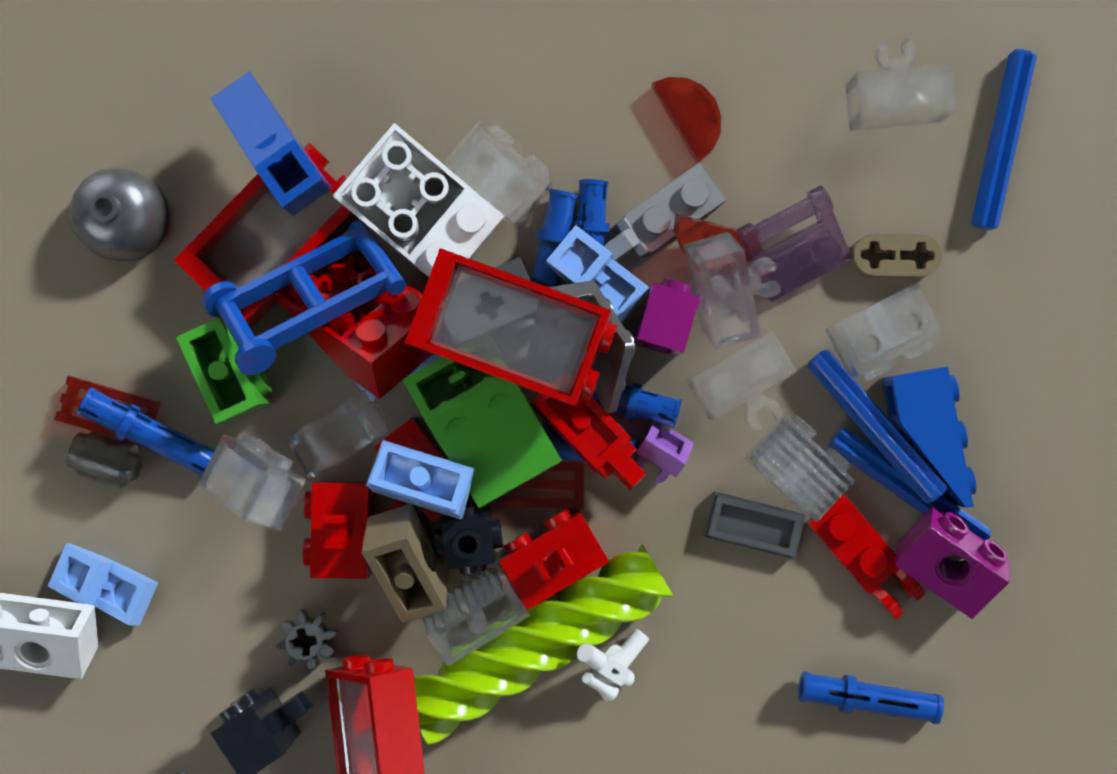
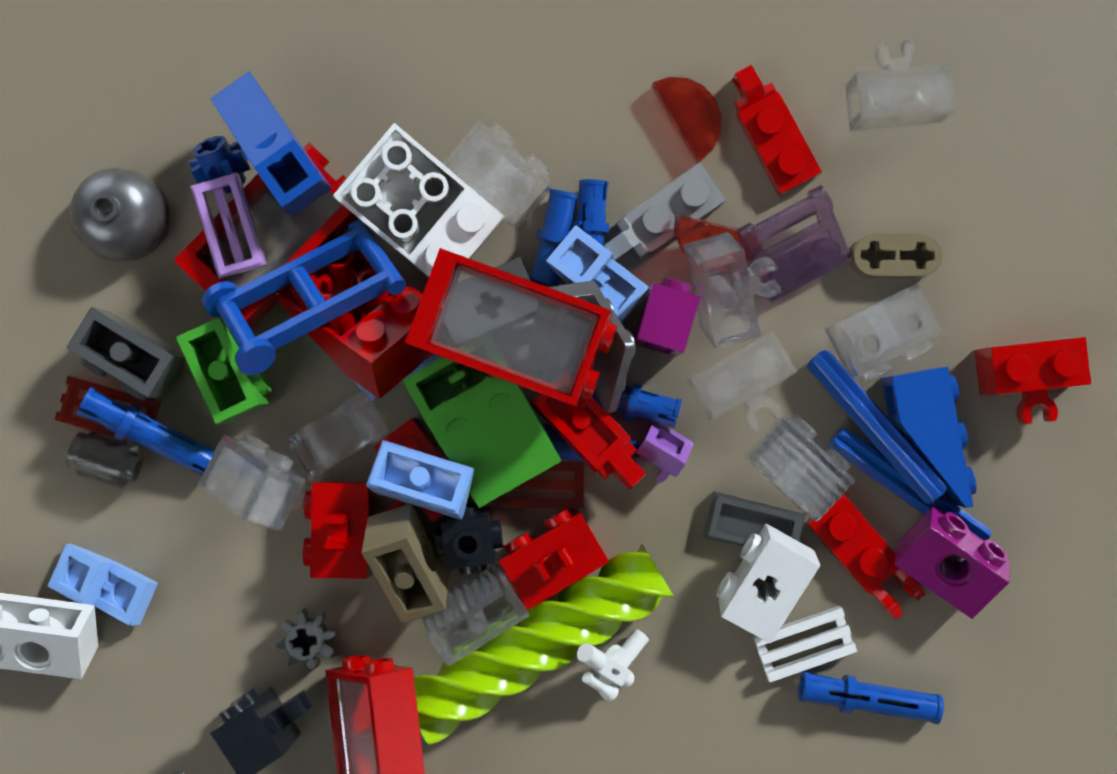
blue axle [971,49,1037,230] -> none
none -> dark grey brick [66,307,187,401]
none -> blue gear [189,136,251,194]
none -> lavender tile [190,173,267,279]
none -> white brick [716,524,820,644]
none -> red hinge [732,65,822,196]
none -> white tile [752,606,858,682]
none -> red brick [974,337,1091,424]

